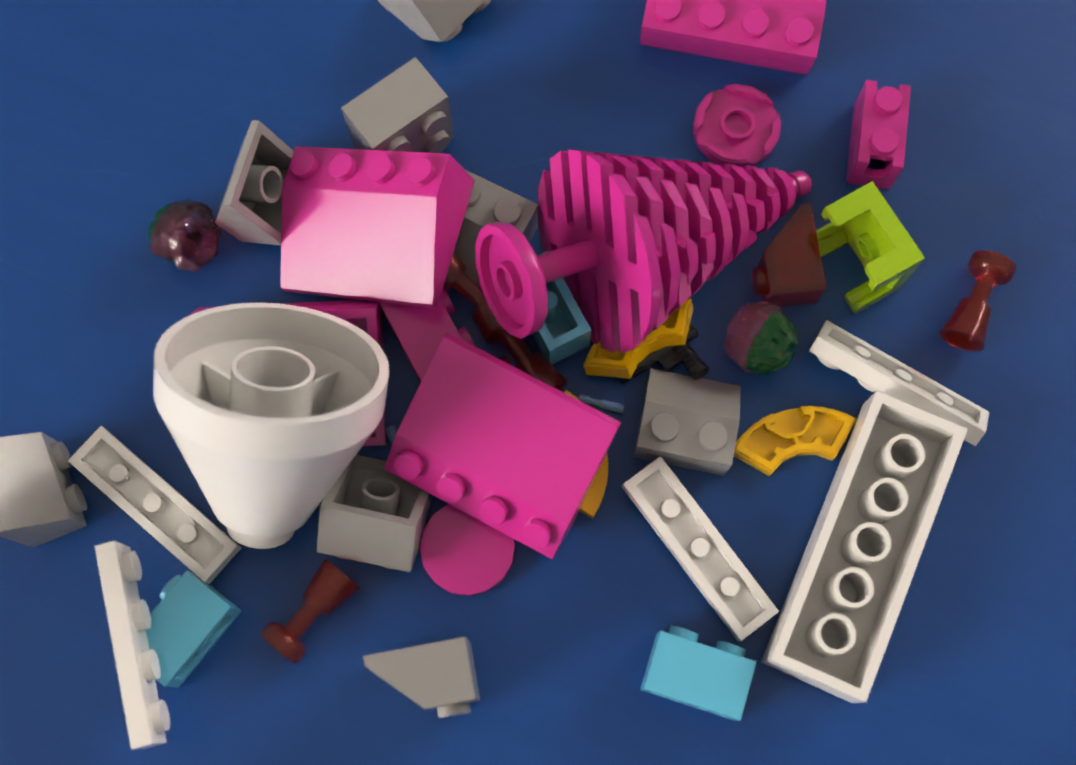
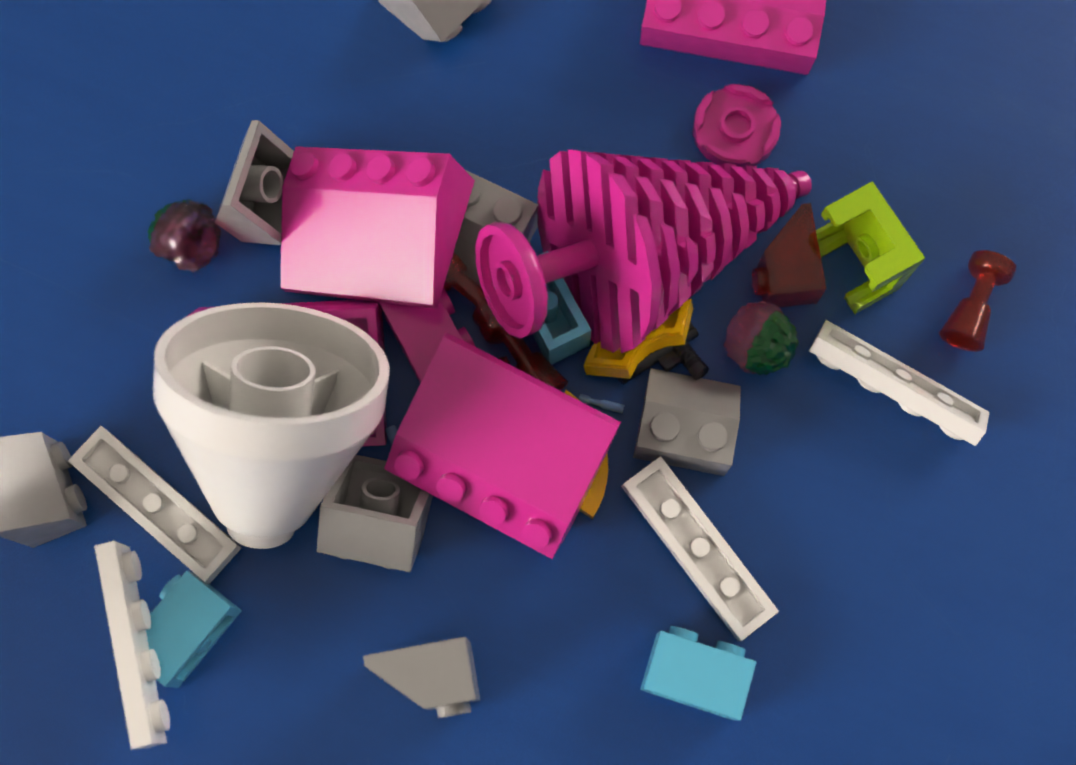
clear red piece [260,558,361,664] -> none
light grey brick [341,57,454,153] -> none
dark pink tile [420,504,515,596] -> none
yellow tile [734,406,857,476] -> none
white brick [761,391,968,703] -> none
dark pink brick [846,80,911,189] -> none

